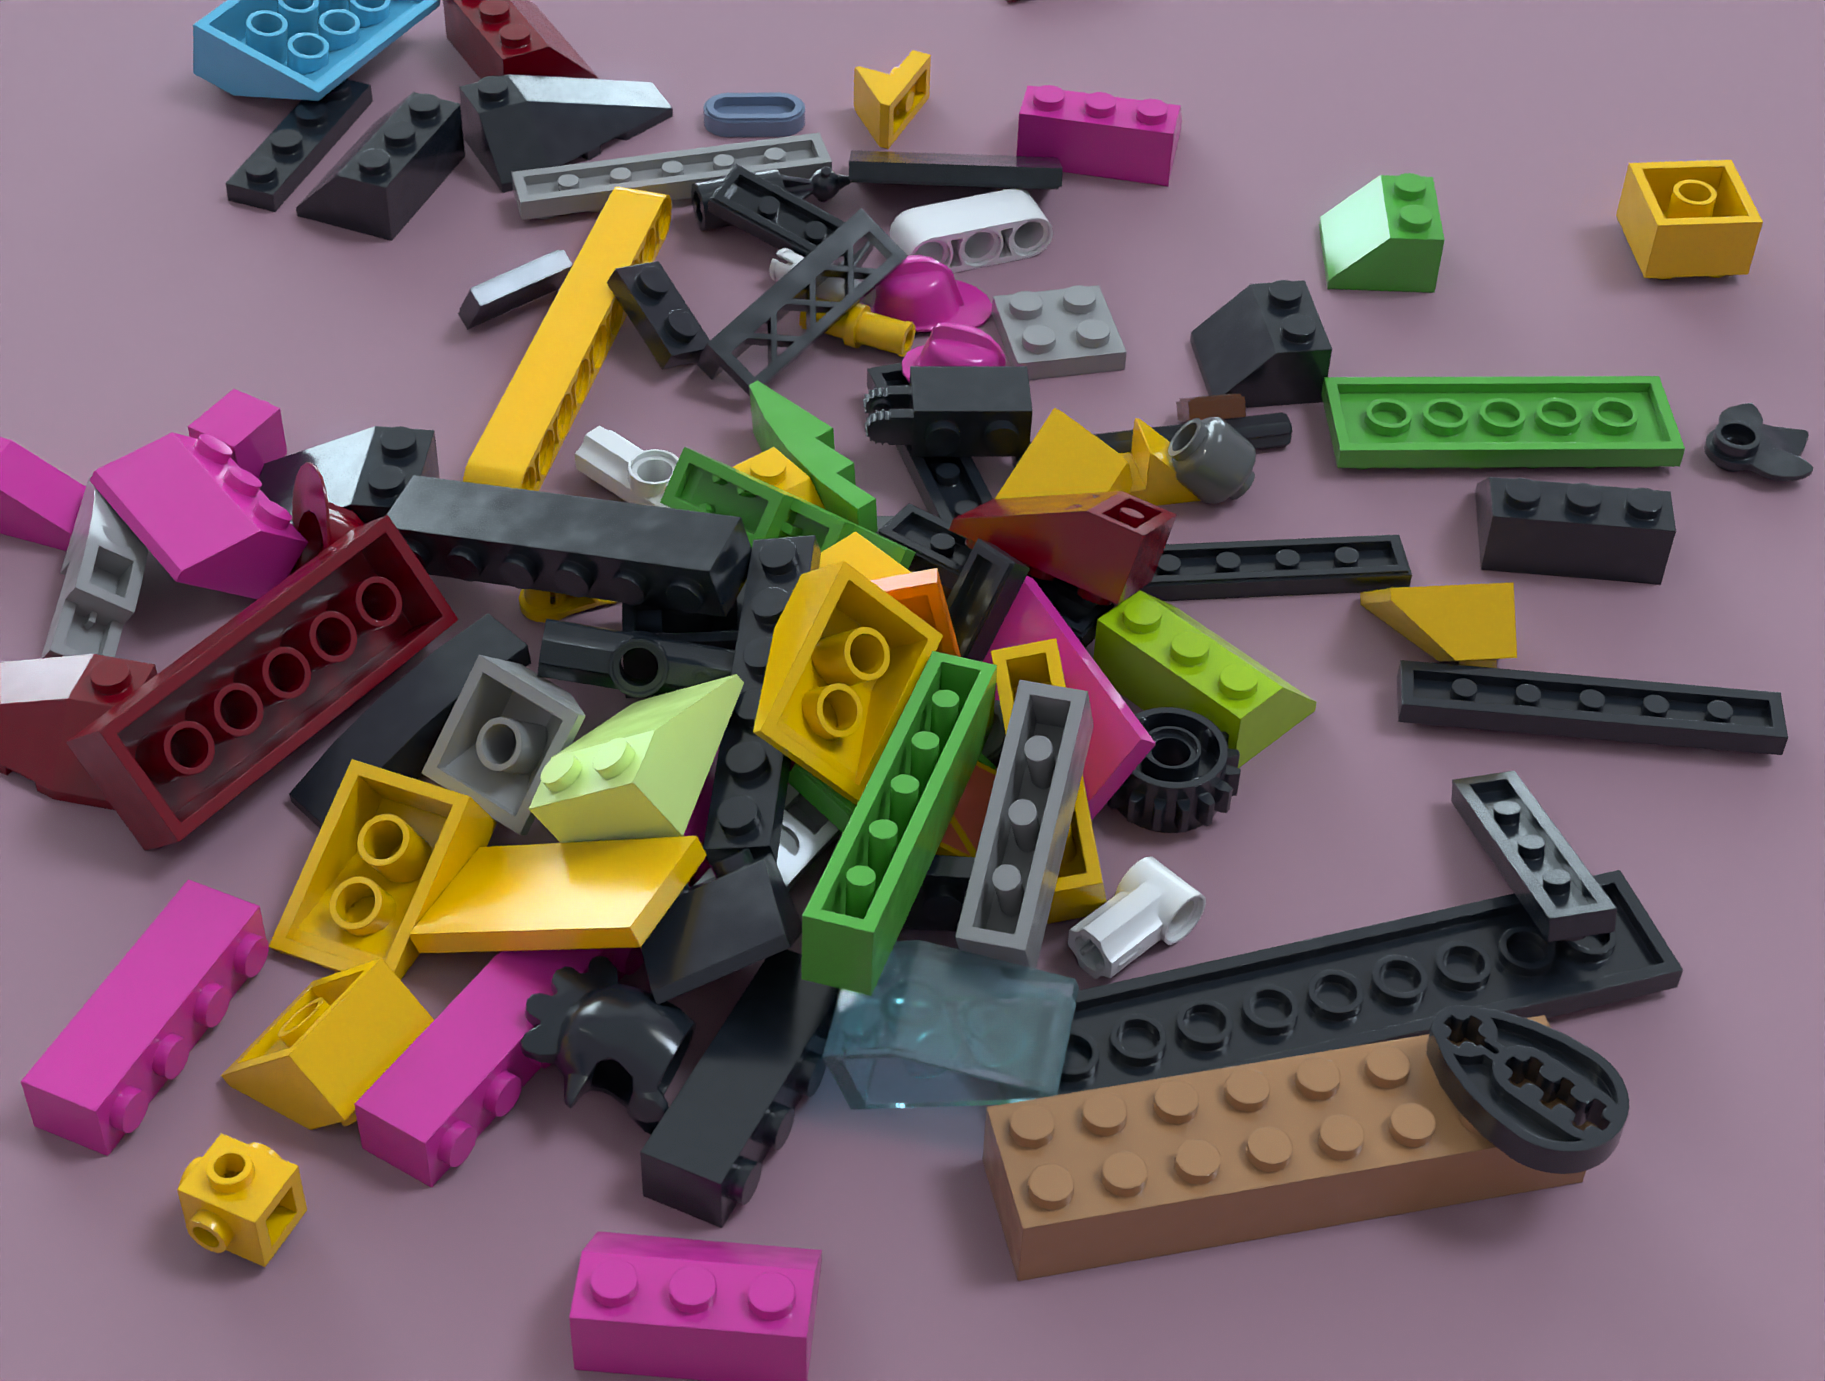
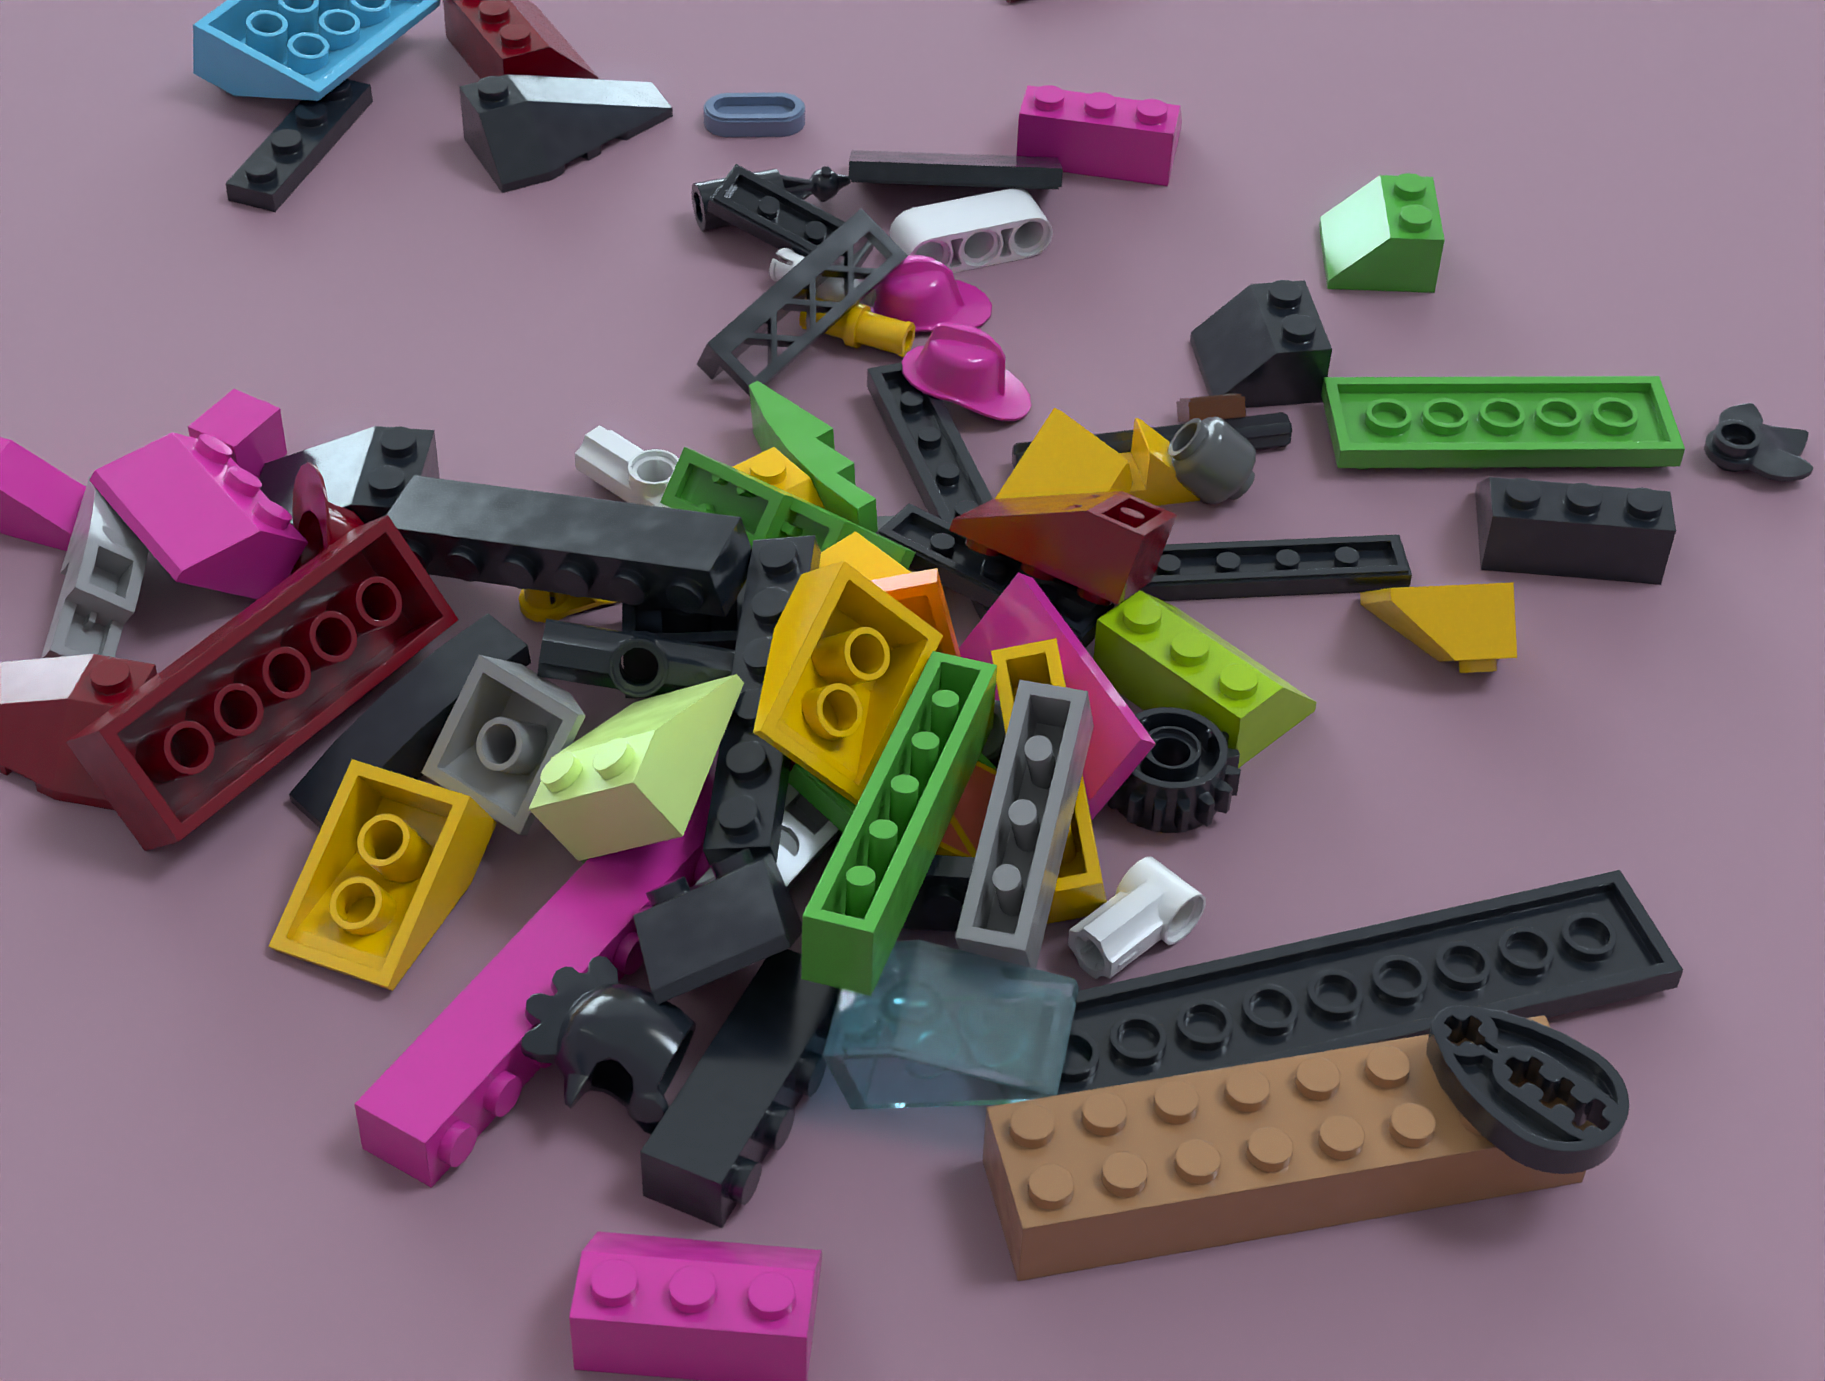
dark pink brick [21,879,269,1156] -> none
yellow brick [177,1133,307,1267] -> none
yellow slope [221,958,434,1130] -> none
black slope [296,92,465,241] -> none
yellow tile [409,836,707,953] -> none
tile [458,249,573,330] -> none
yellow beam [463,187,672,491] -> none
light grey plate [511,133,832,220] -> none
black plate [607,261,710,370] -> none
yellow slope [854,50,931,149] -> none
black hinge [863,366,1033,457] -> none
black tile [946,538,1030,662] -> none
light grey plate [992,285,1127,380] -> none
black plate [1397,660,1788,755] -> none
black plate [1451,771,1617,942] -> none
yellow brick [1616,160,1763,280] -> none

